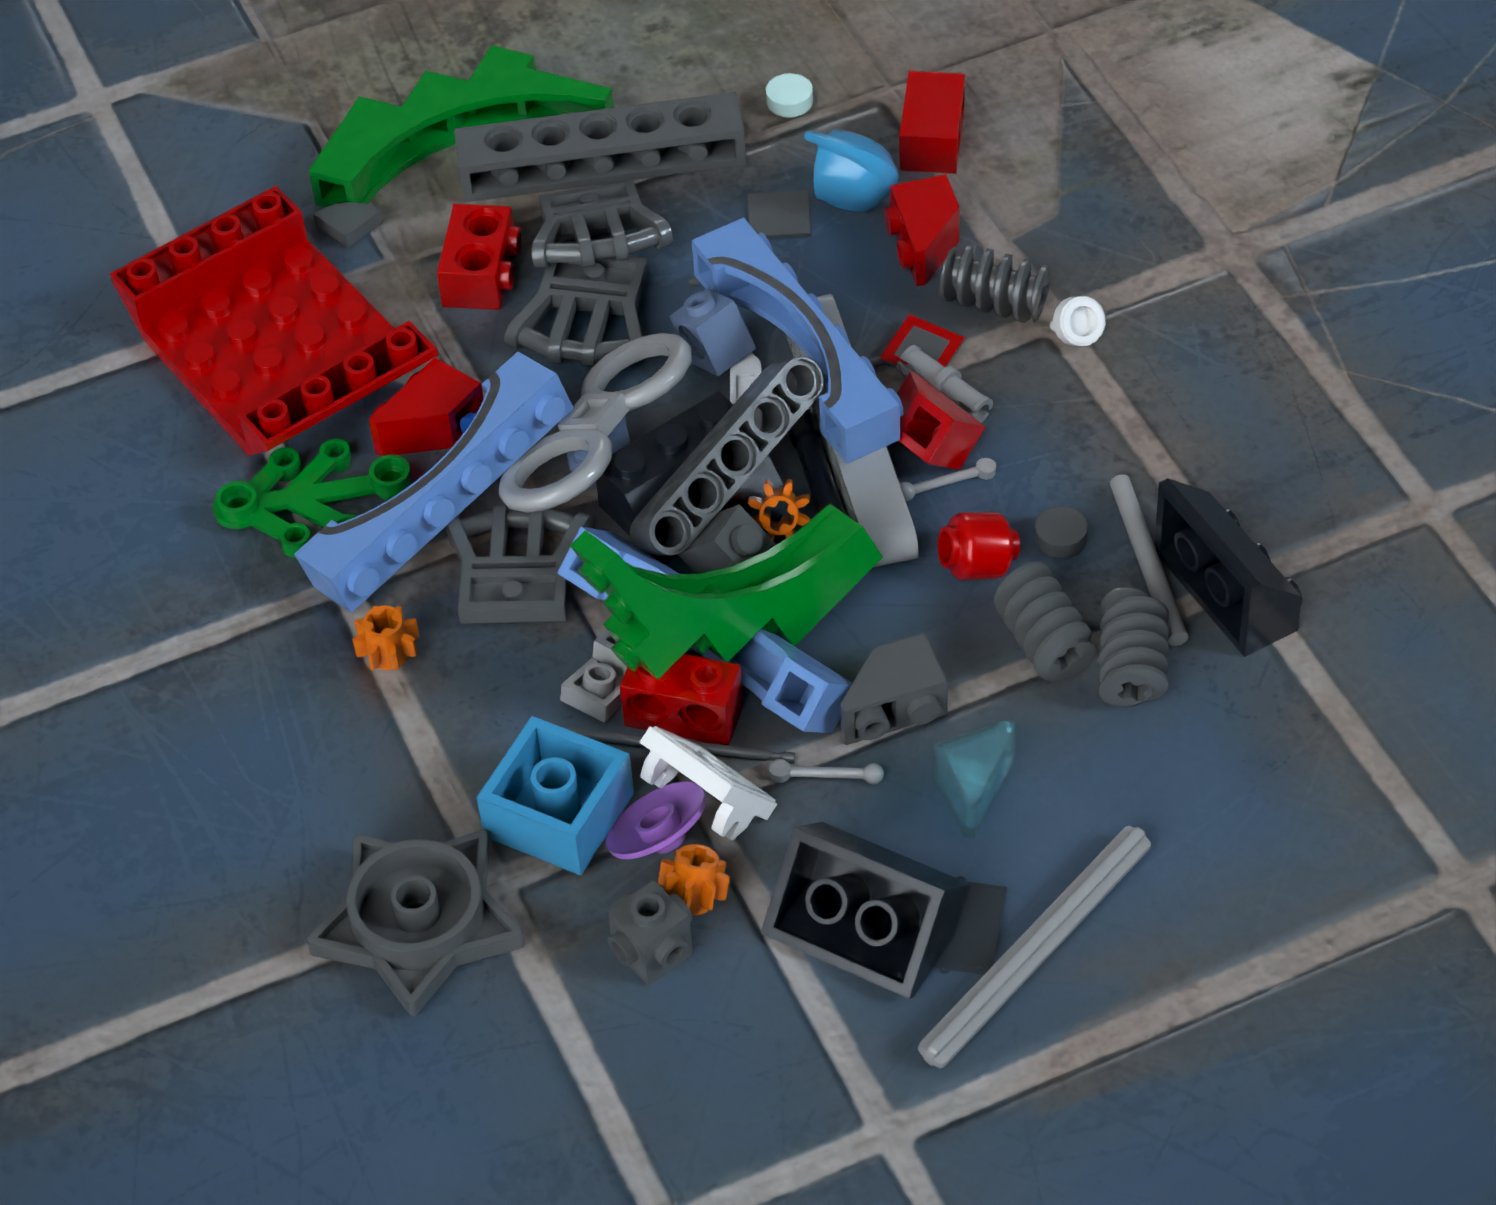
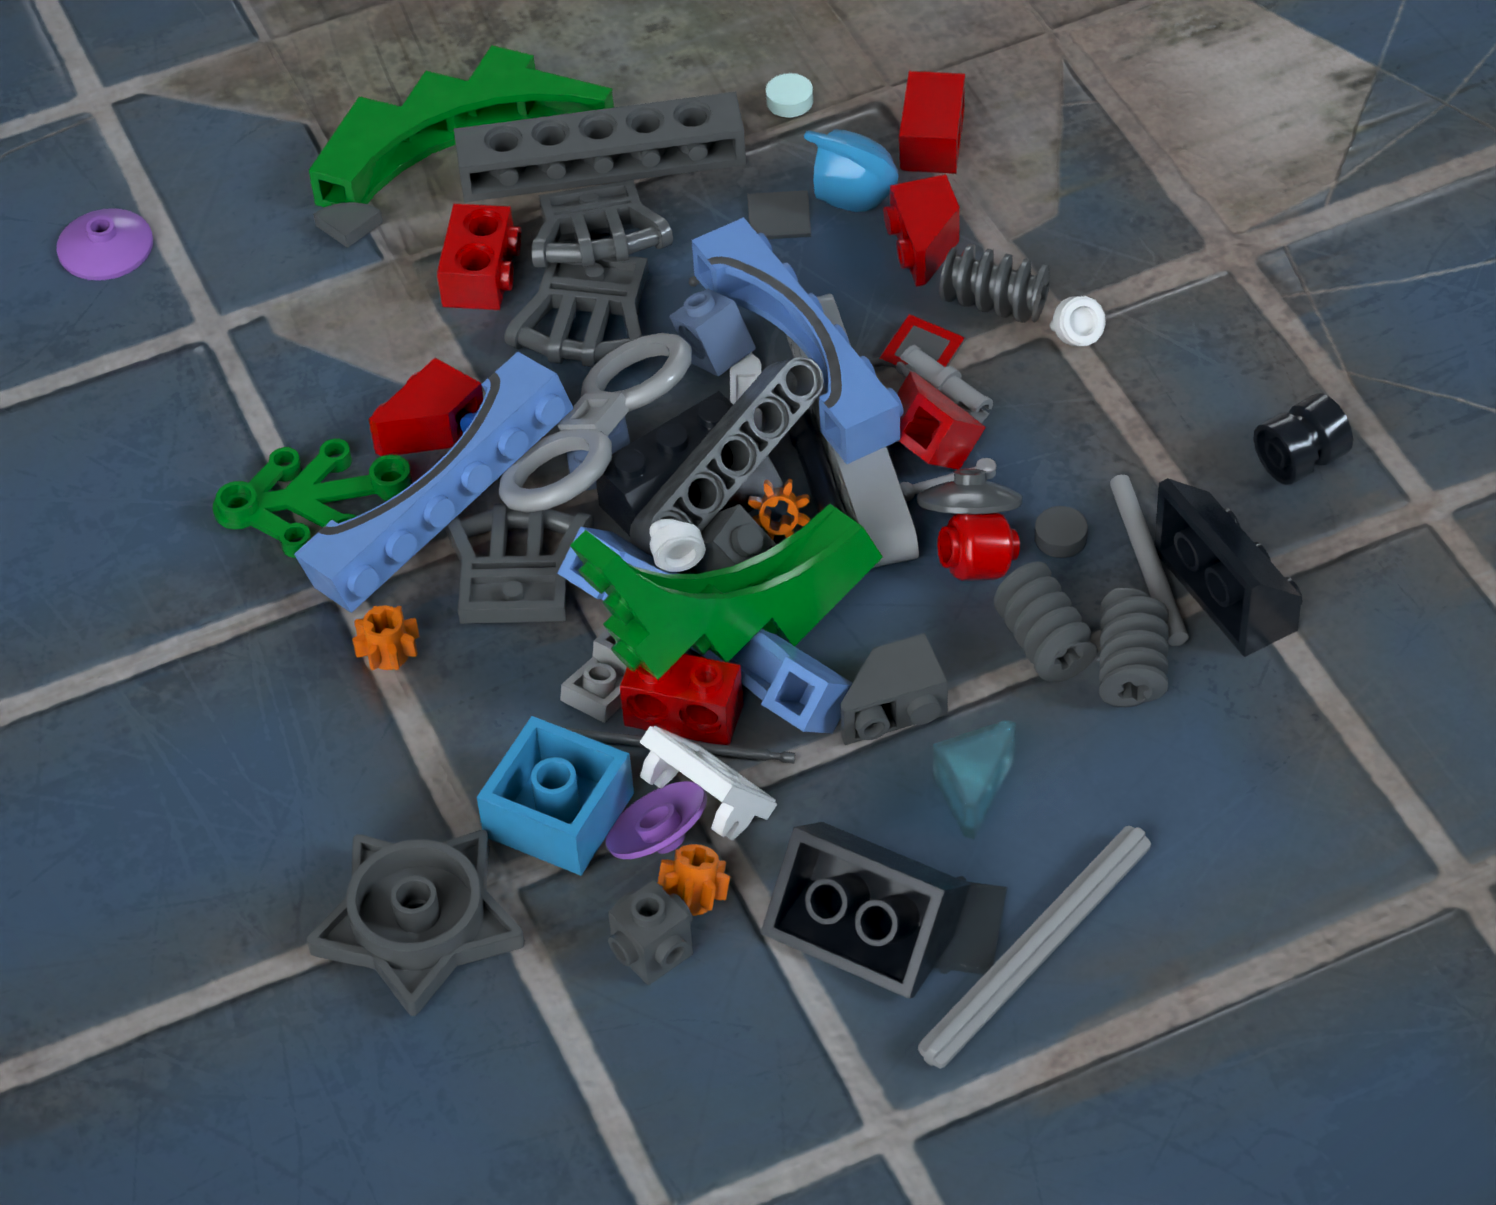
red slope [109,186,438,456] -> none
light grey hinge [769,759,884,785] -> none
none -> medium lavender dish [57,209,153,280]
none -> white tile [649,519,706,572]
none -> dark grey dish [917,469,1022,514]
none -> black wheel [1253,393,1353,485]

